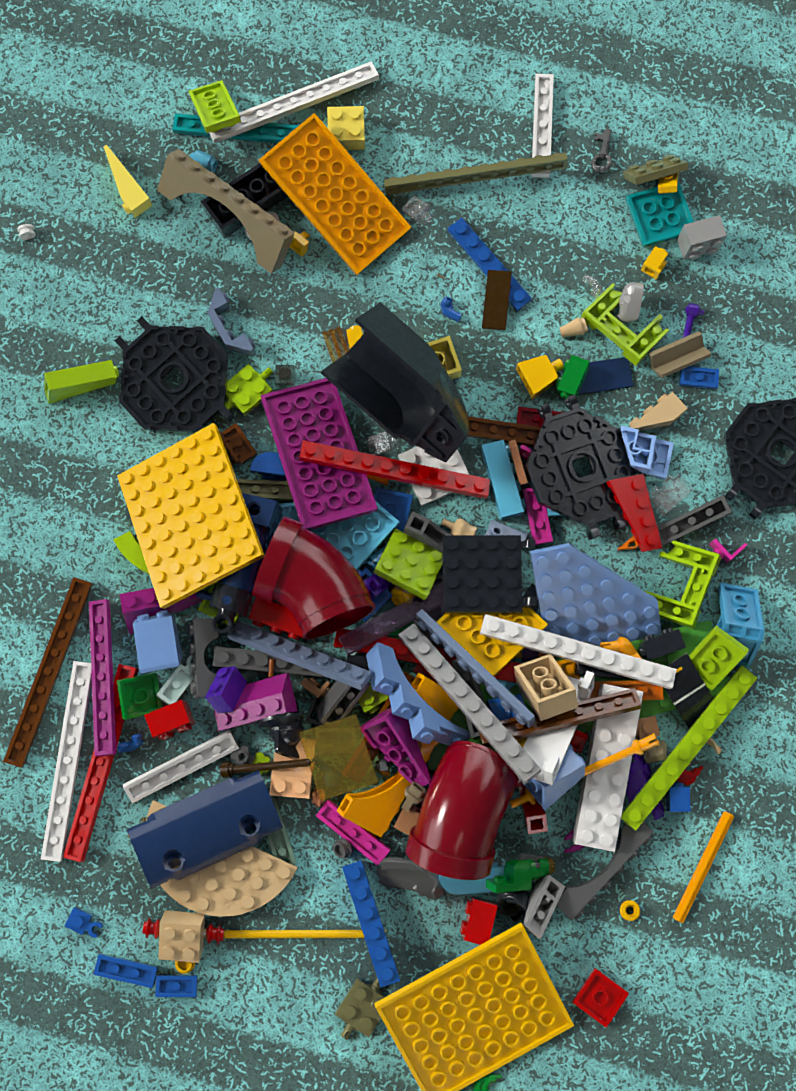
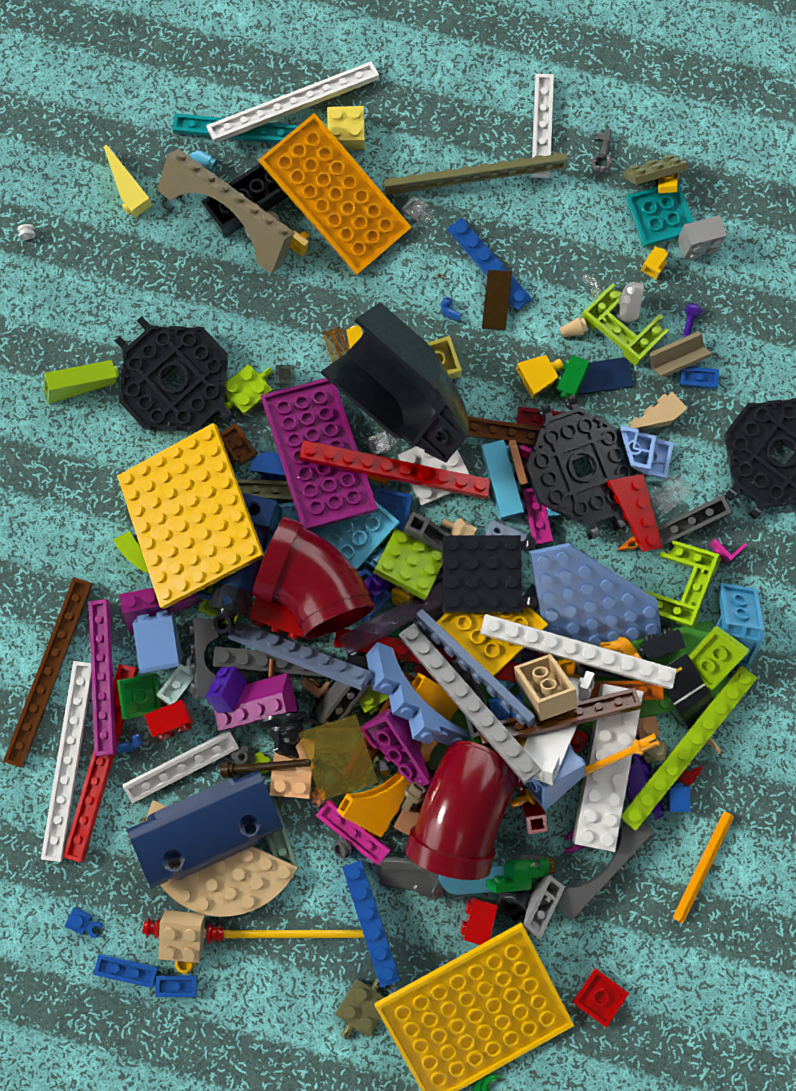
lime plate [188,80,241,133] -> none
sand blue slope [208,287,256,356] -> none
yellow plate [620,900,640,921] -> none

